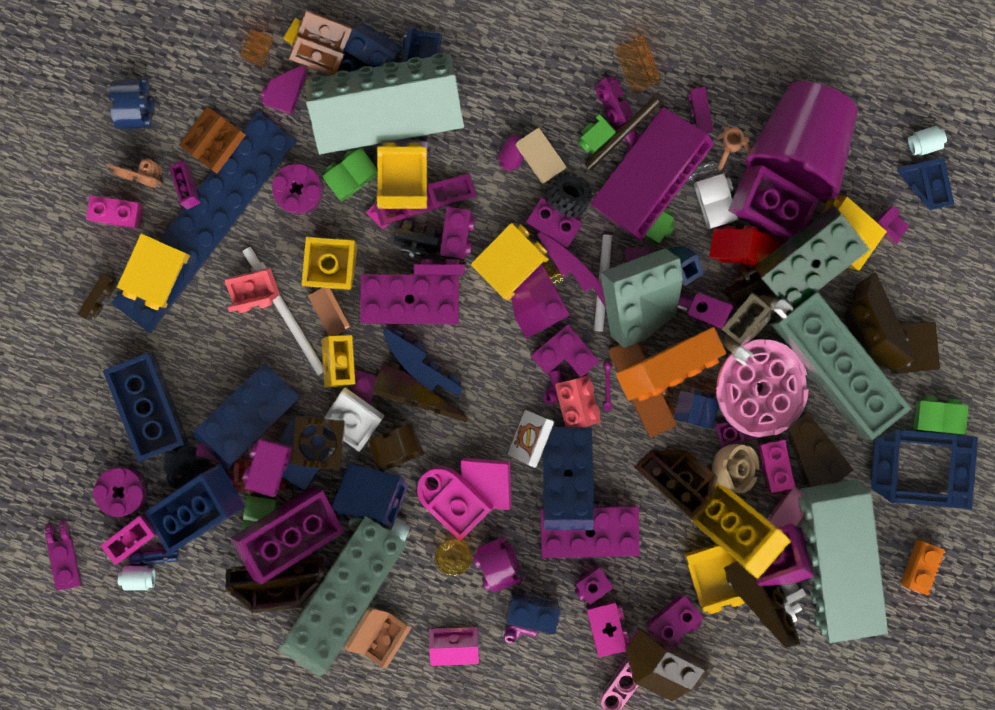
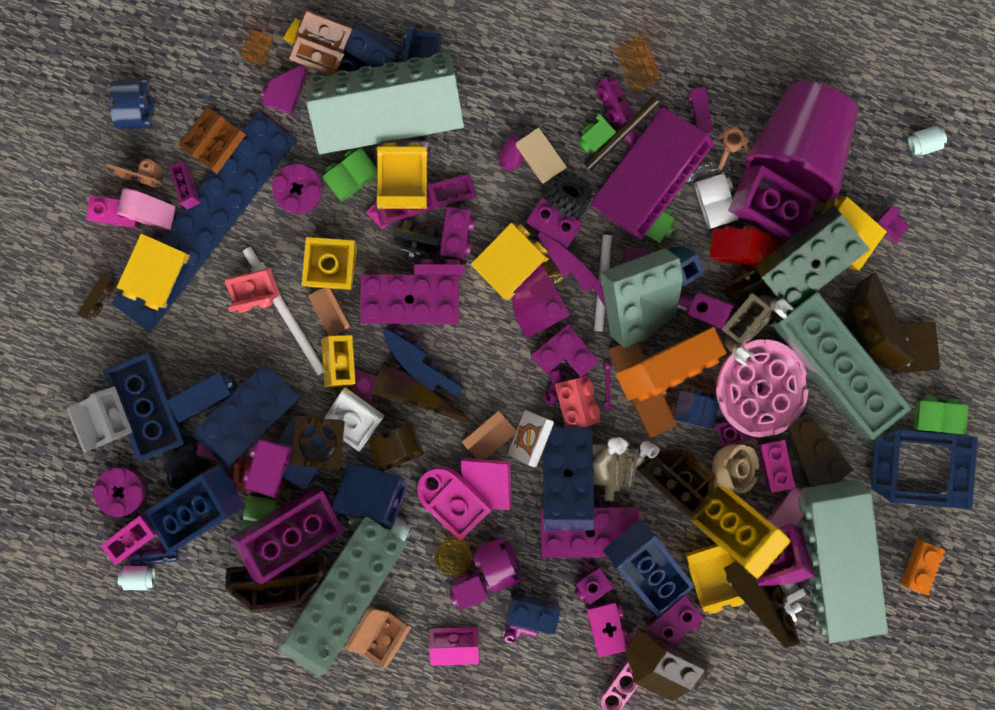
magenta hinge [44,520,82,591] -> none
dark blue wing [897,158,954,211] -> none
none -> light grey panel [66,386,132,452]
none -> bright pink beam [117,189,176,231]
none -> dark blue brick [167,372,238,422]
none -> magenta brick [449,570,488,611]
none -> nougat panel [462,410,516,459]
none -> dark tan torso [592,437,660,501]
none -> dark blue brick [602,519,695,617]

